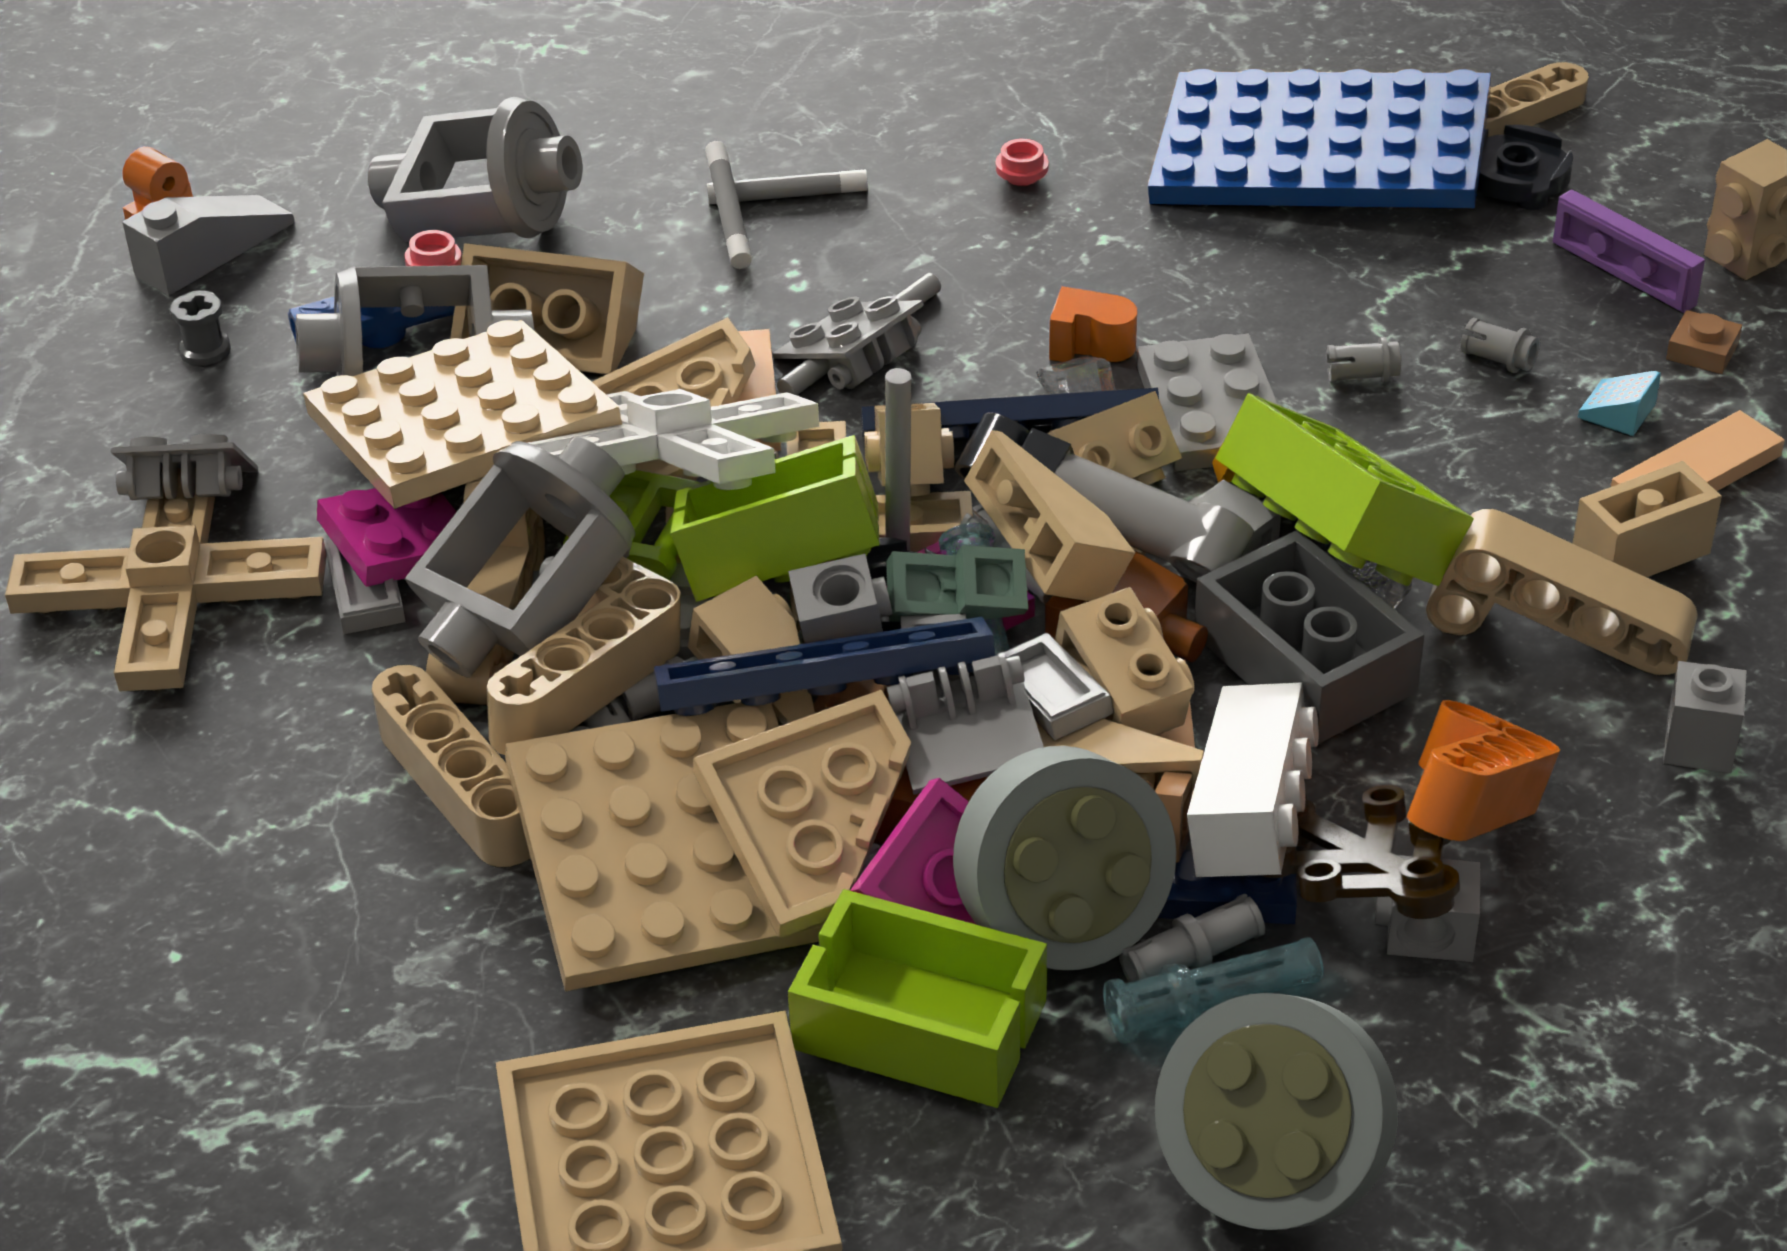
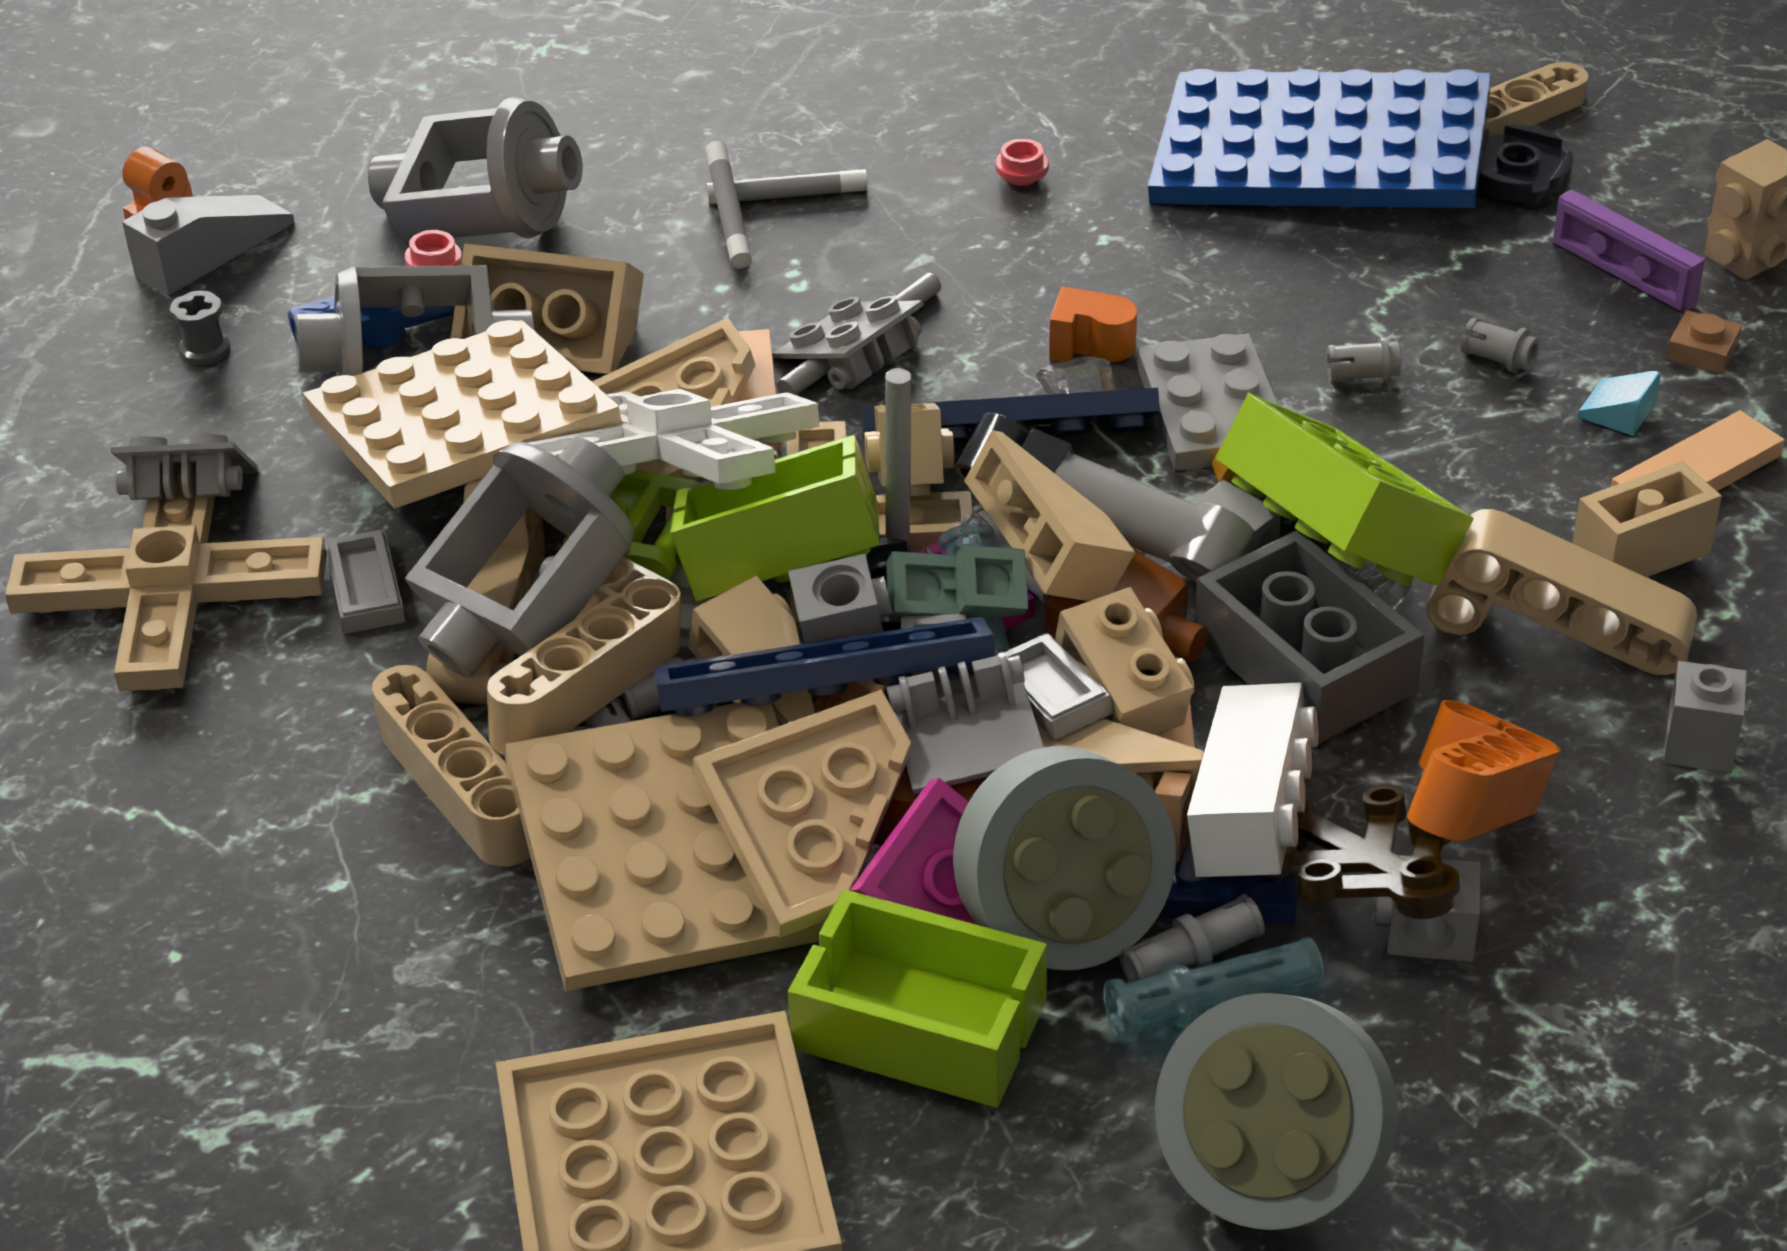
dark pink plate [317,488,456,587] -> none
tan brick [1047,391,1182,485] -> none

